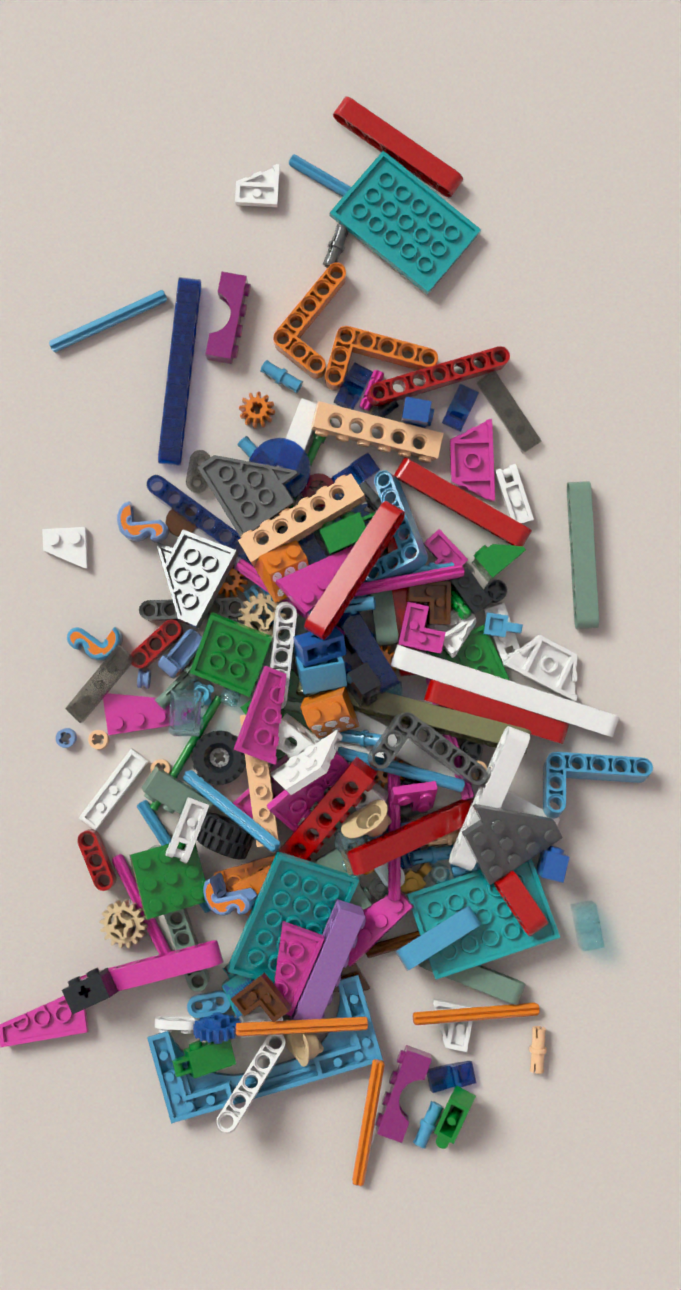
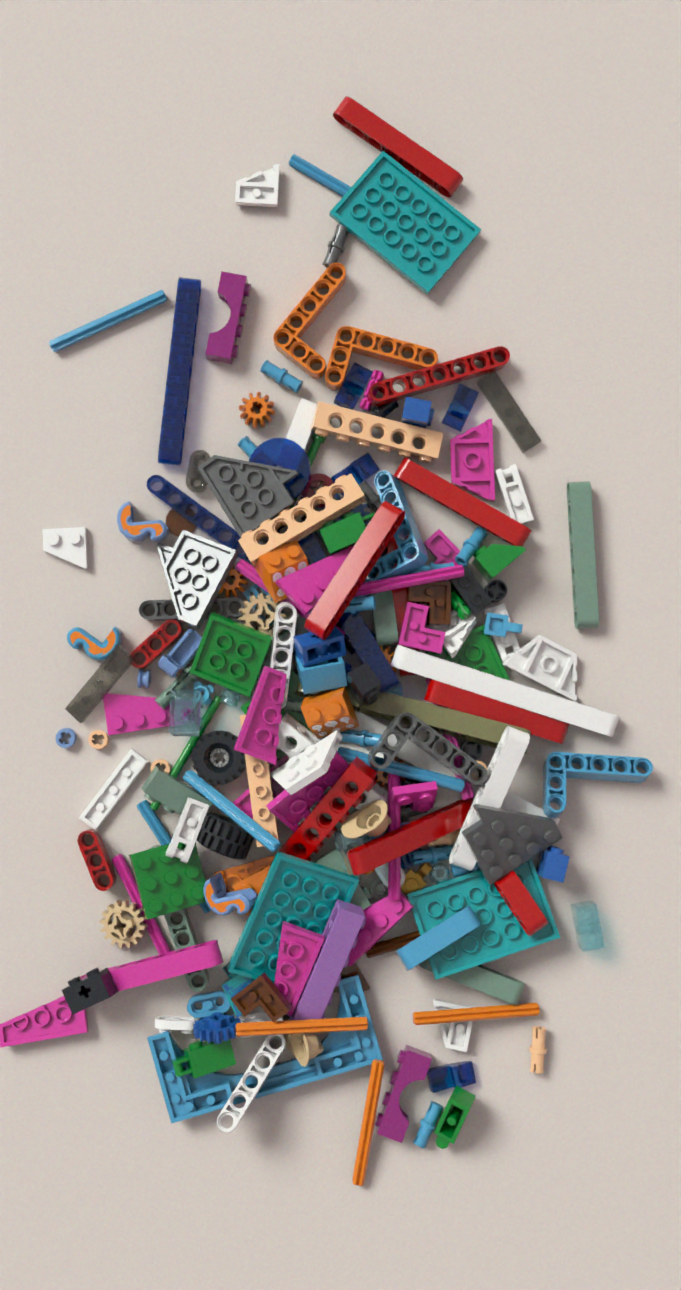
none -> dark azure pin [455,527,487,567]

